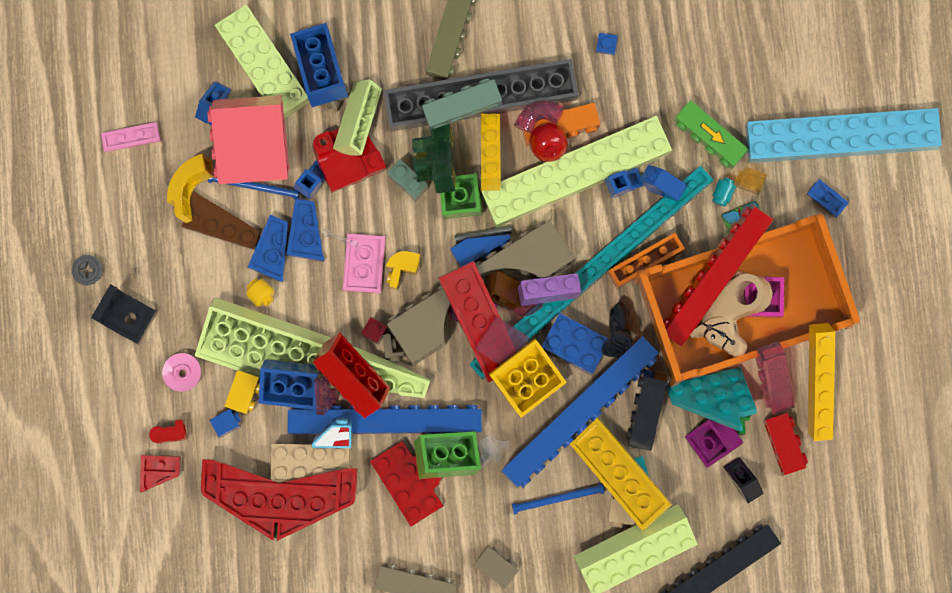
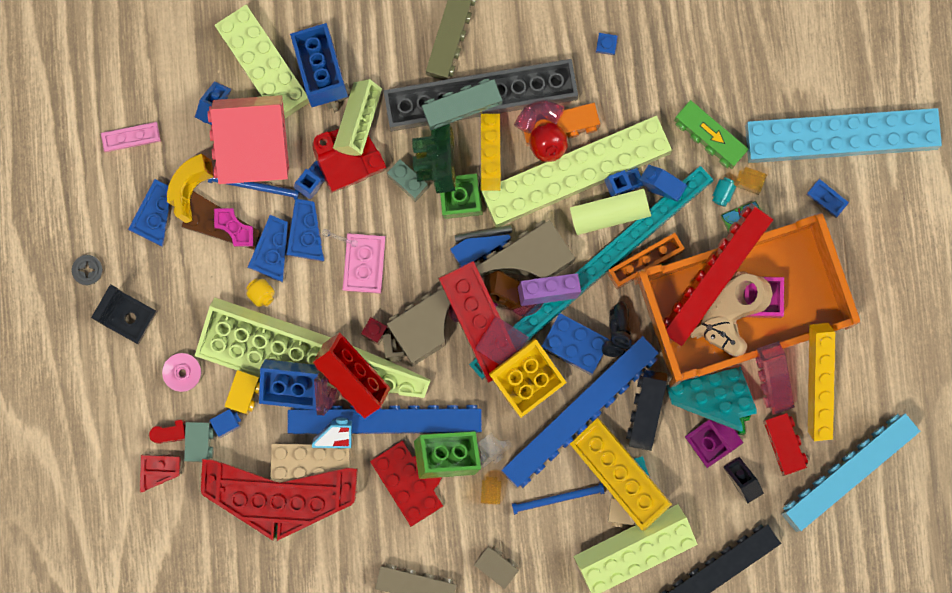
yellow brick [386,251,421,290] -> none
none -> blue wing [128,179,170,247]
none -> sand green brick [184,422,214,462]
none -> dark pink tile [214,208,253,247]
none -> clear yellow brick [481,477,501,505]
none -> yellowish green brick [570,189,651,235]
none -> medium azure brick [781,413,921,532]

